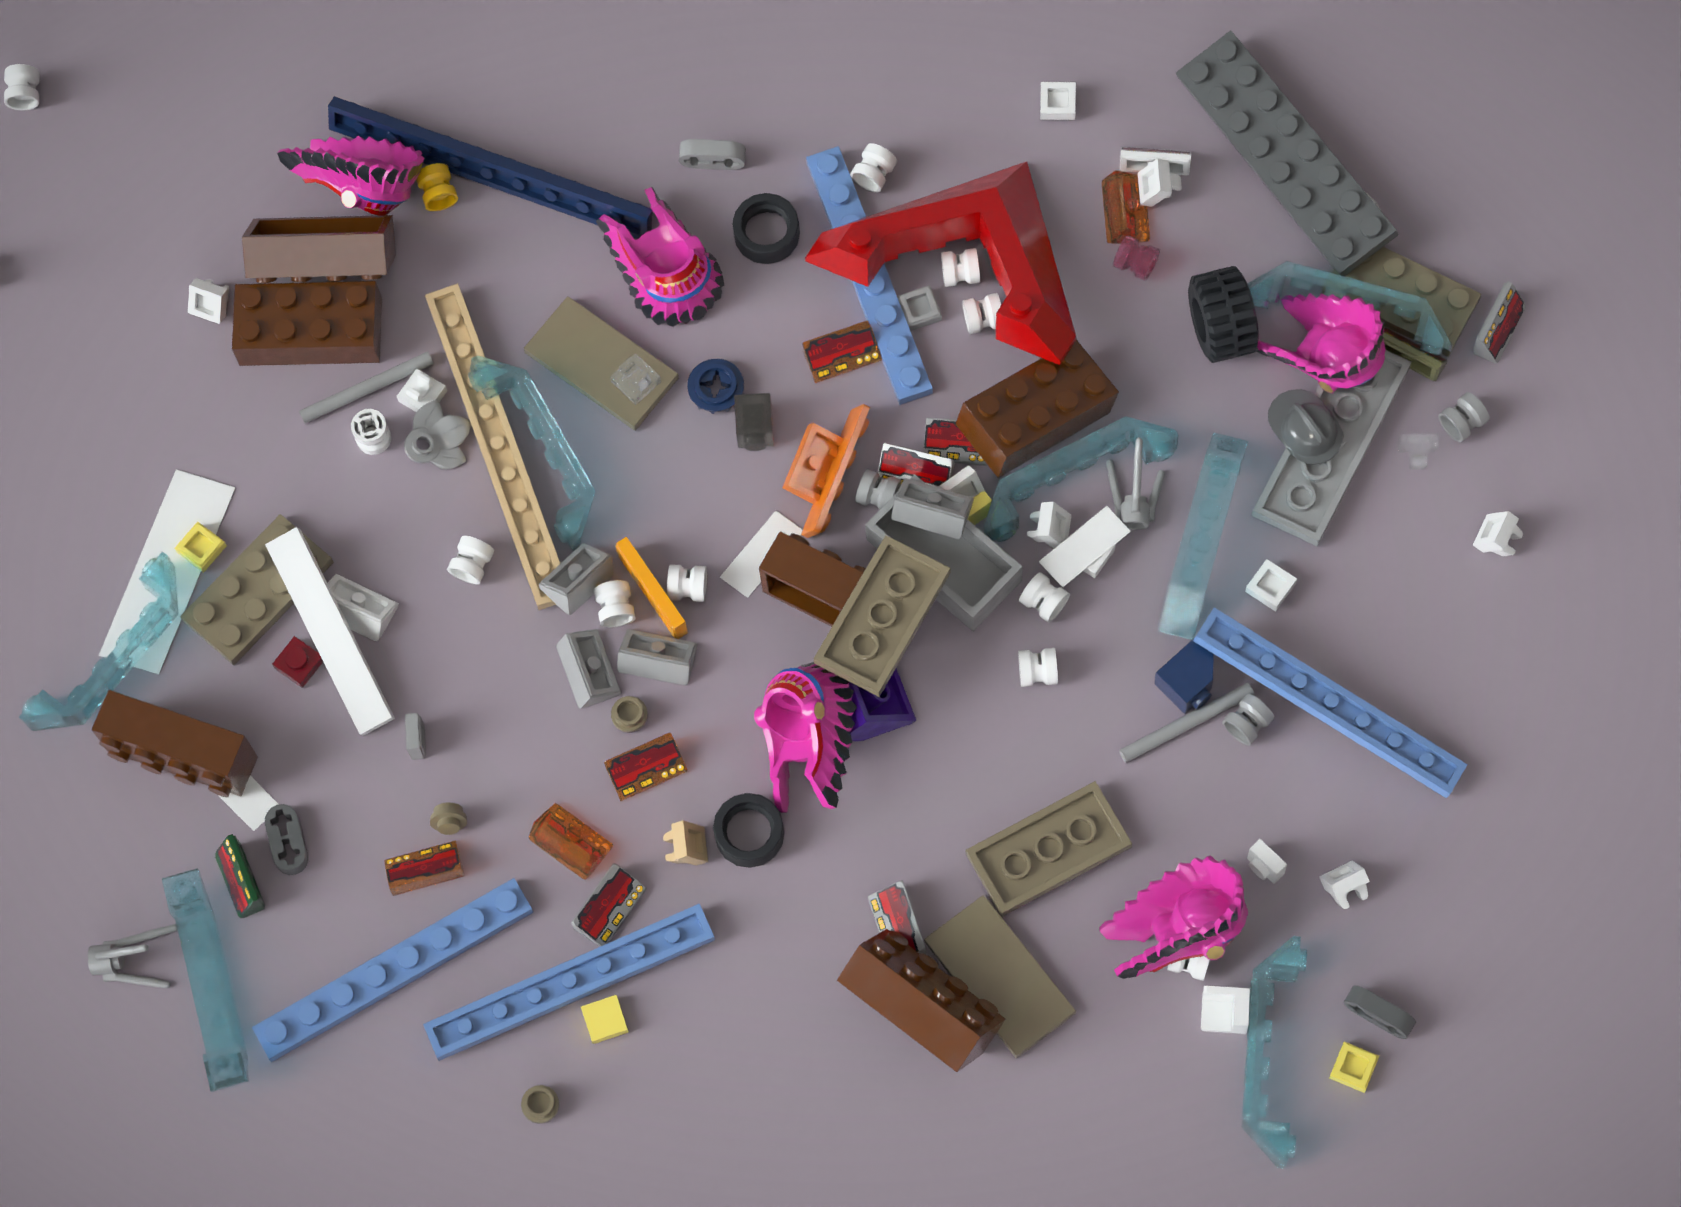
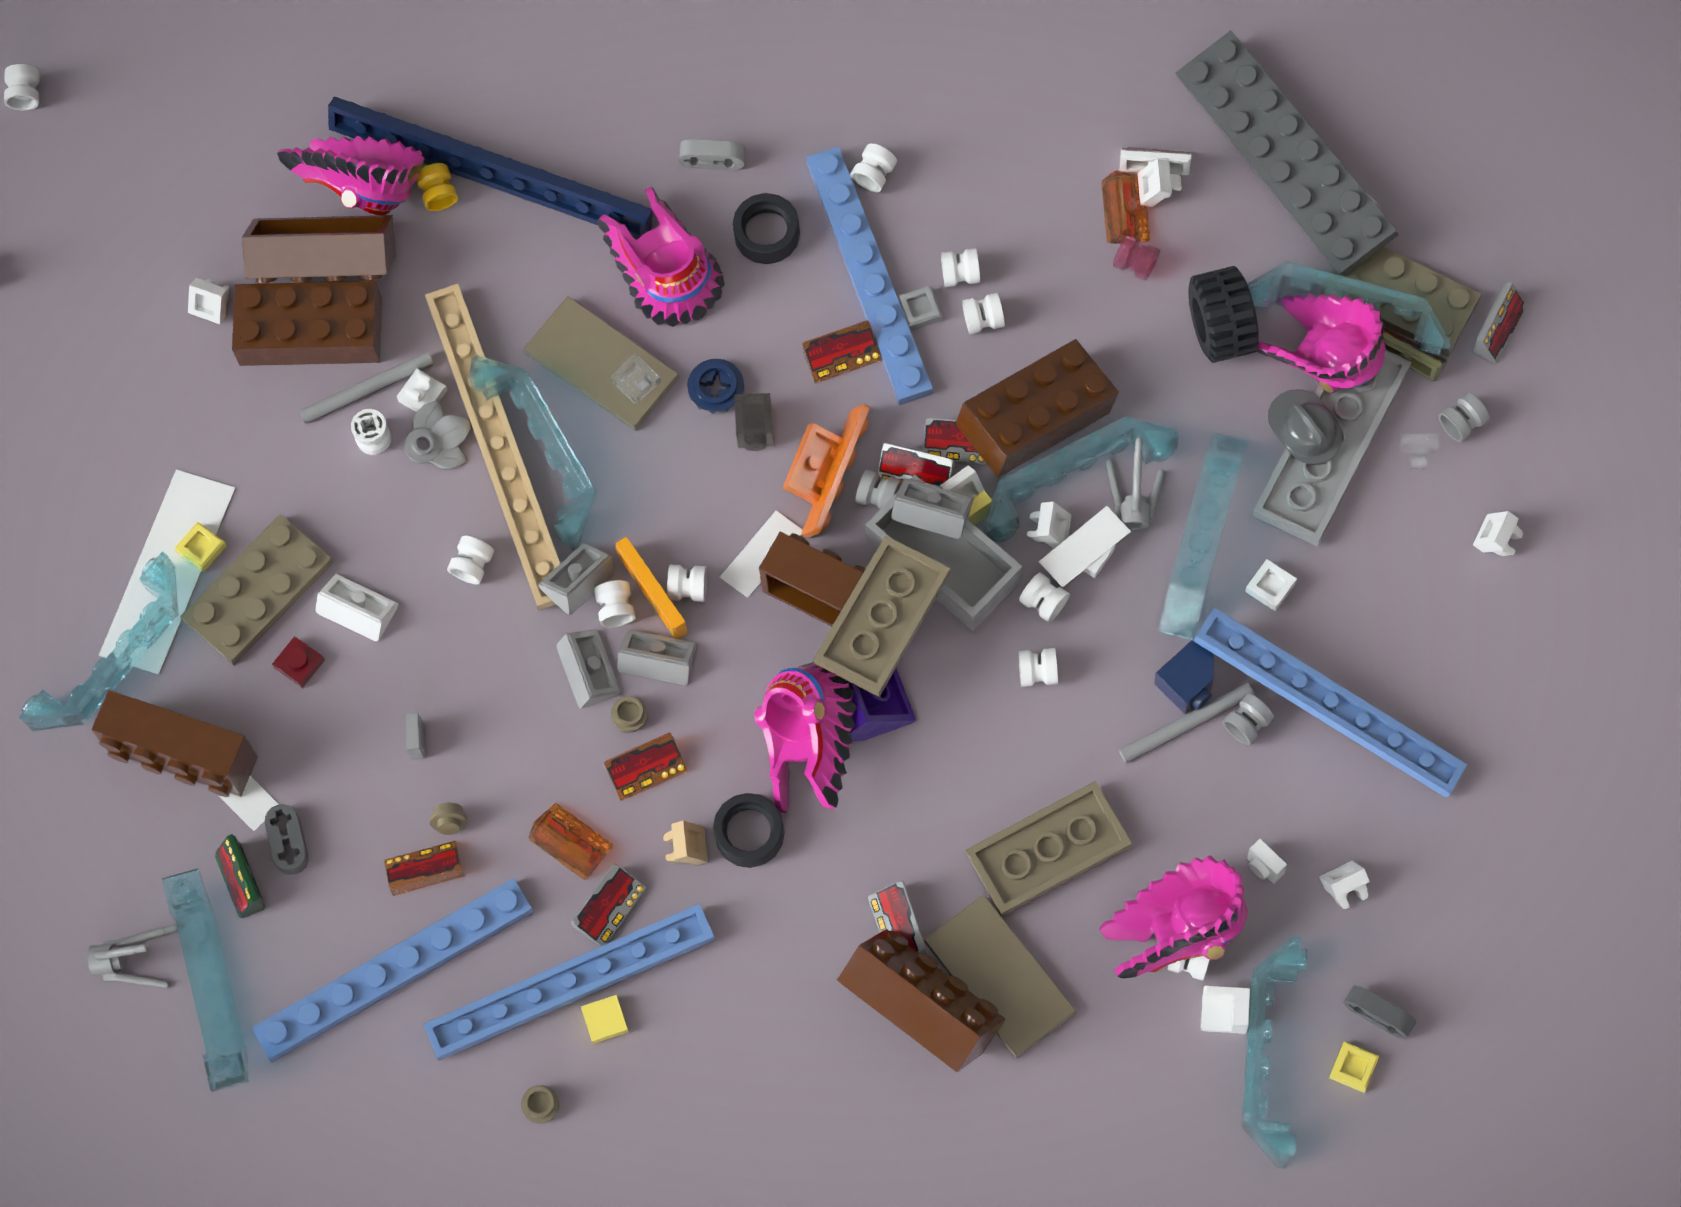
white tile [265,527,395,736] -> none
red wedge [805,161,1076,365] -> none
white plate [1040,82,1076,120] -> none

